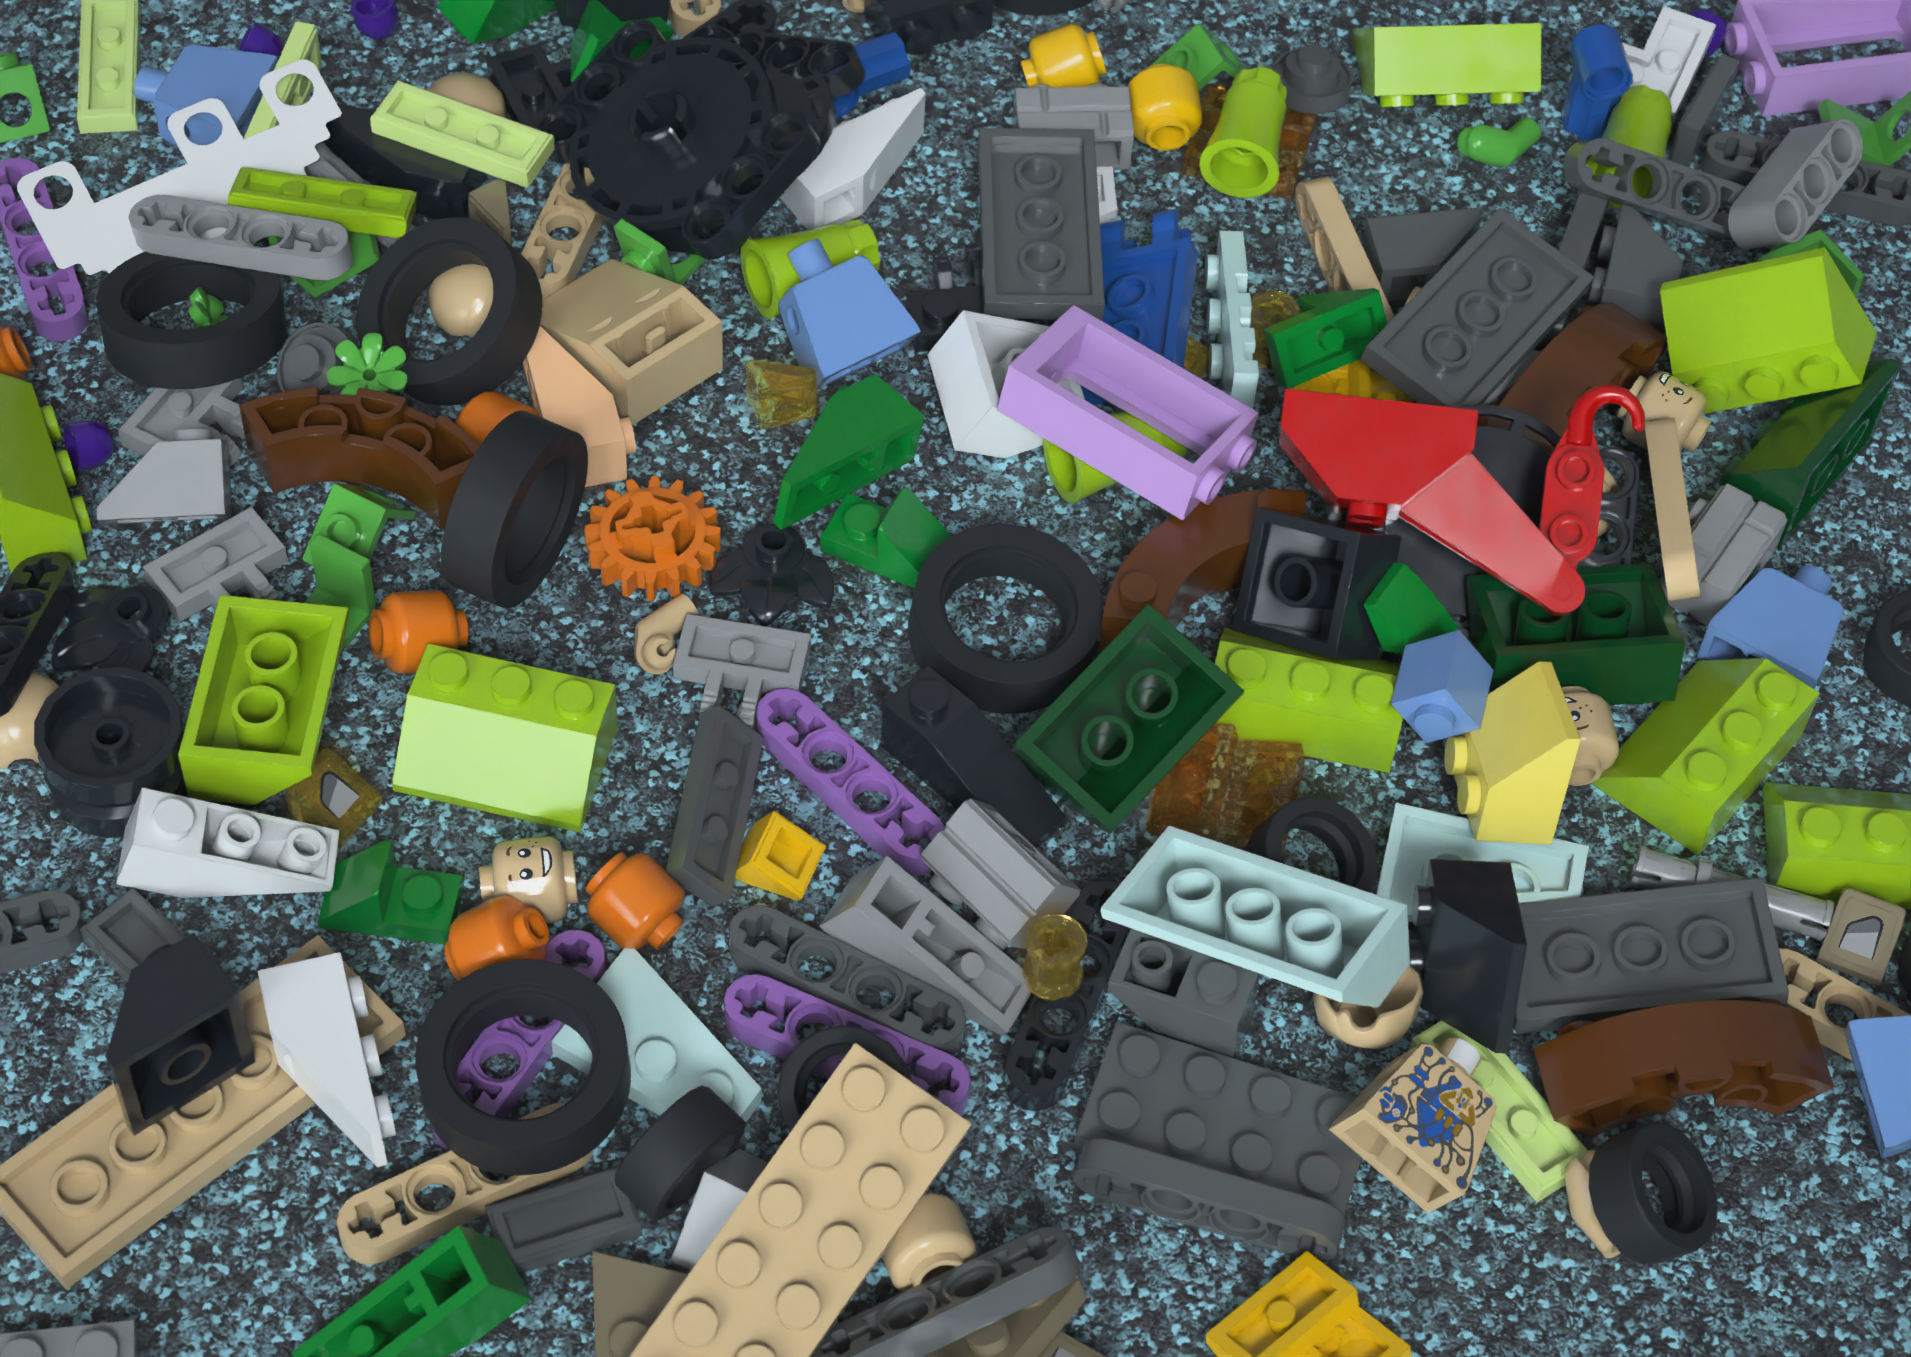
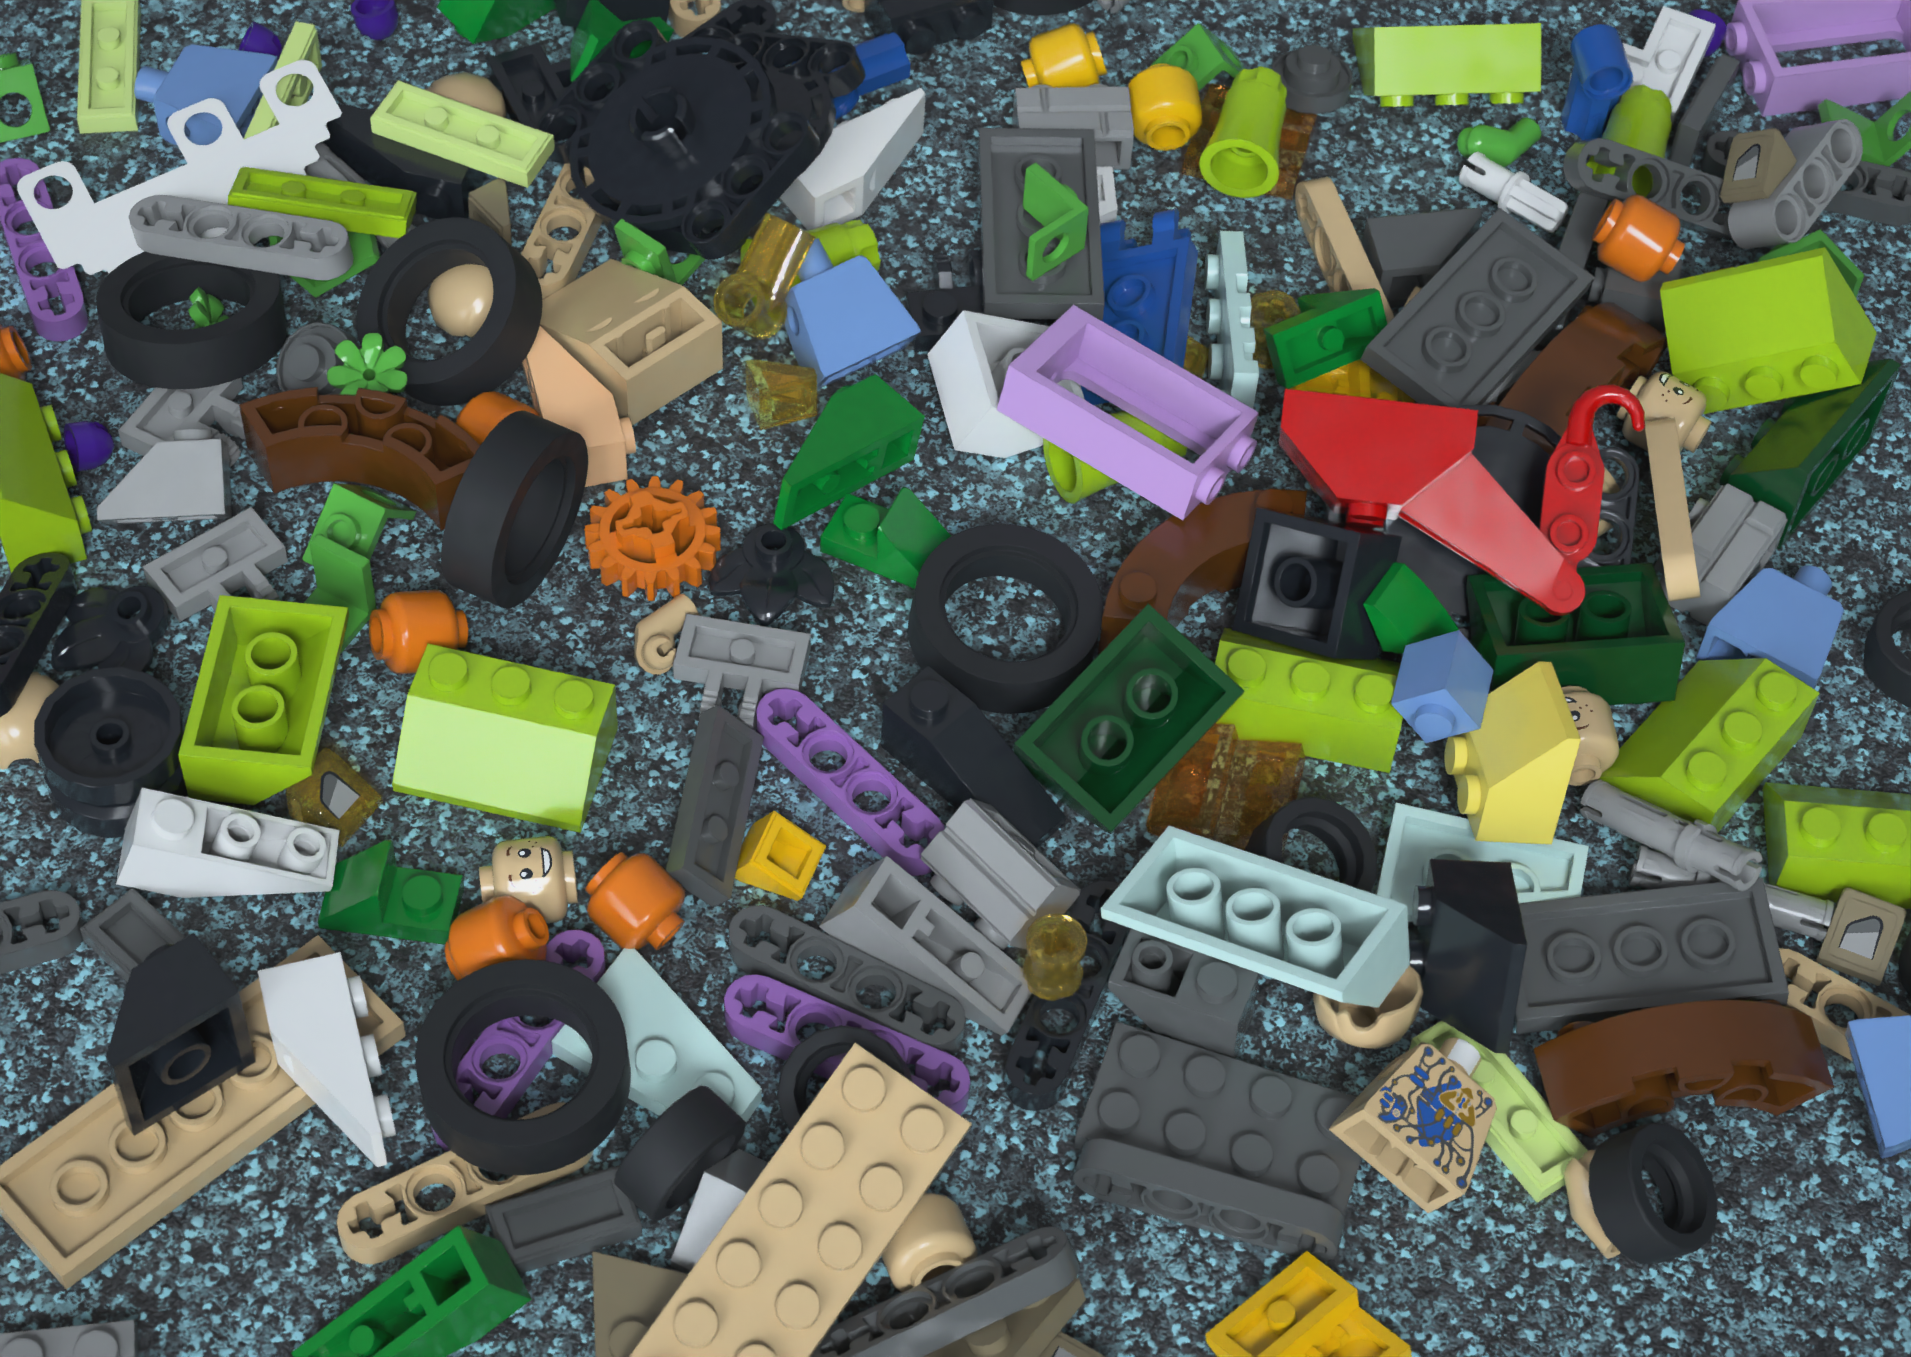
none -> clear yellow piece [713,213,816,339]
none -> bright green bracket [1023,163,1089,281]
none -> white axle [1459,152,1569,233]
none -> light grey pin [1580,780,1763,891]
none -> orange head [1592,194,1685,283]
none -> dark tan slope [1720,128,1797,203]

